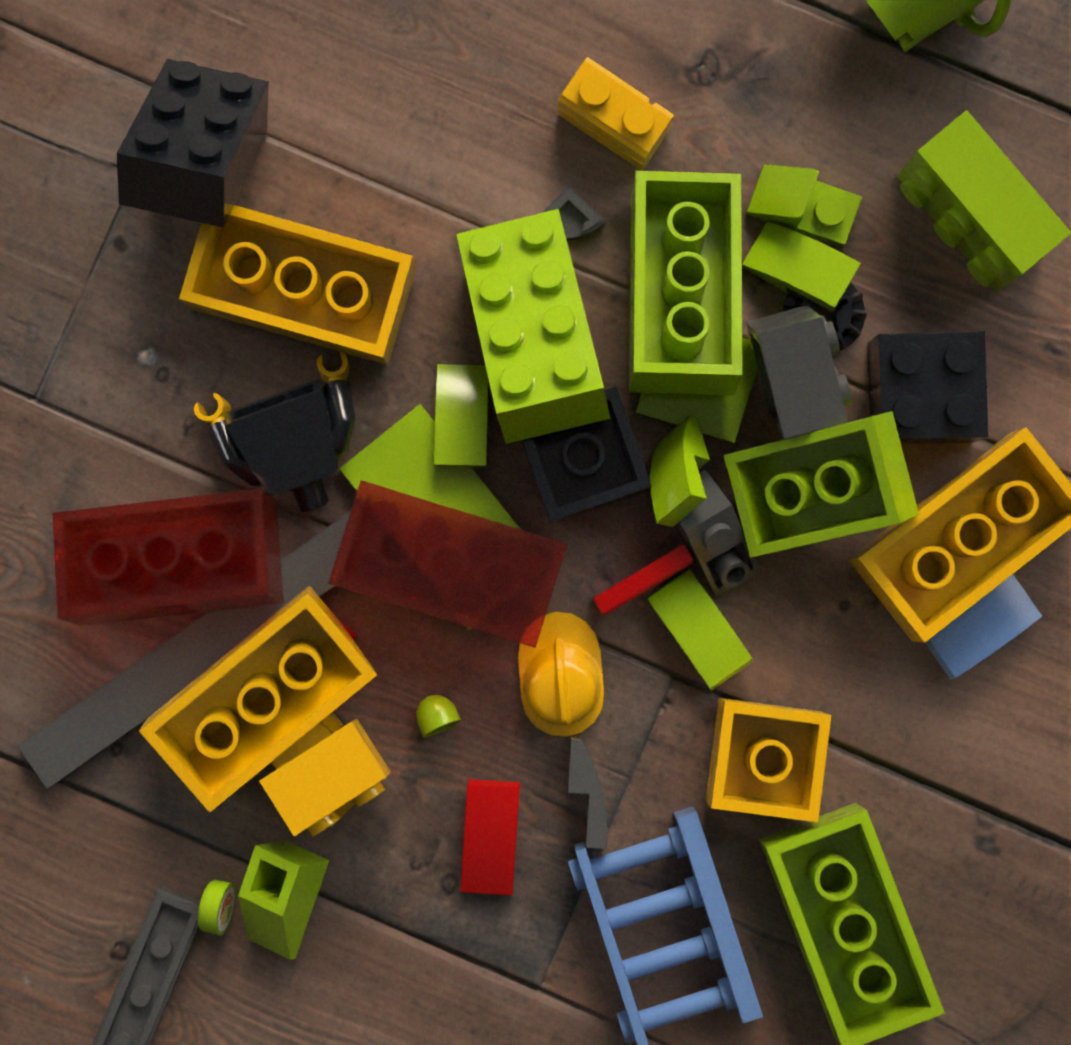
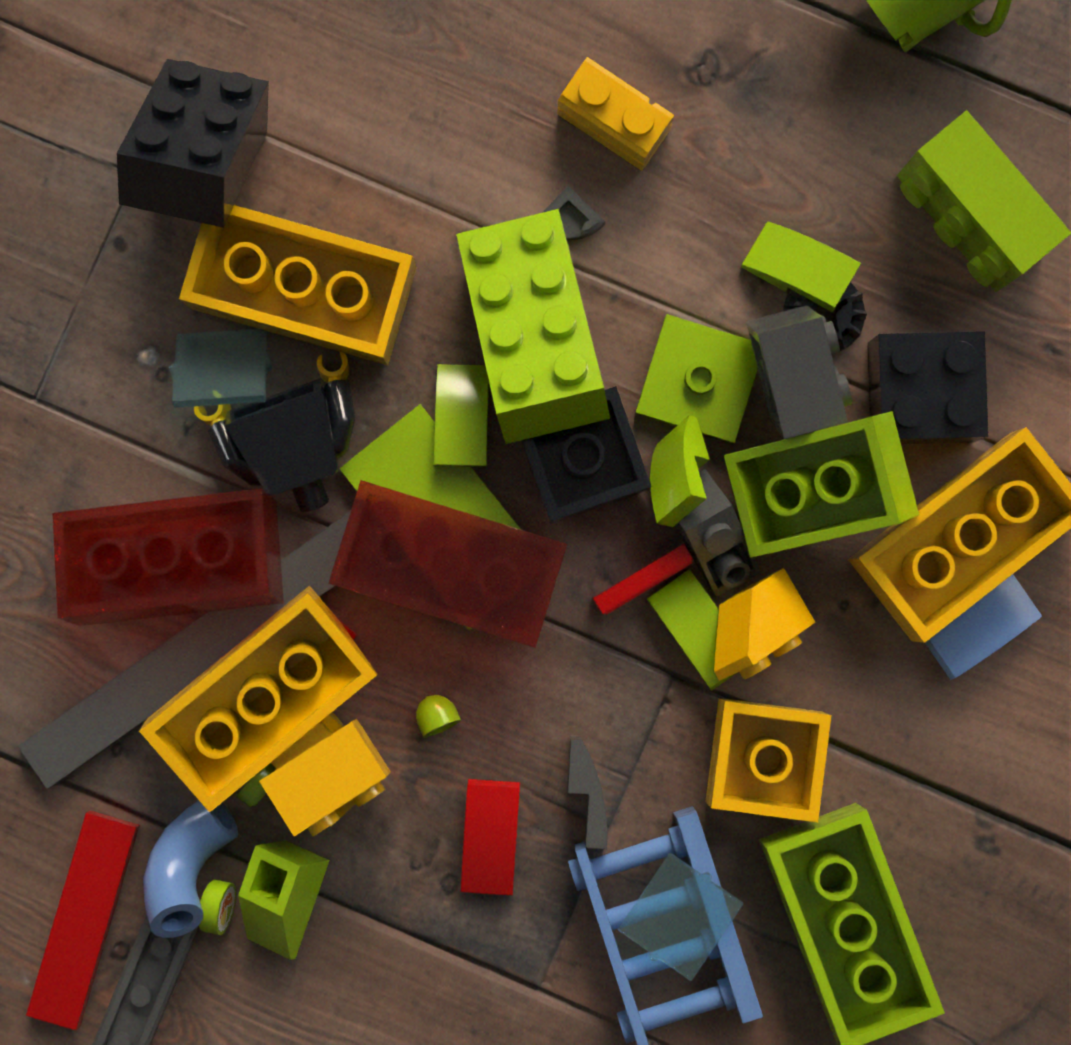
yellow piece [518,612,604,737] -> none
lime brick [629,171,742,395] -> none
lime slope [746,164,862,249] -> none
none -> red tile [26,810,140,1030]
none -> medium blue cylinder [143,800,238,938]
none -> clear light blue piece [169,329,272,408]
none -> lime tile [236,763,277,807]
none -> clear light blue piece [618,852,743,981]
none -> yellow slope [714,568,816,681]

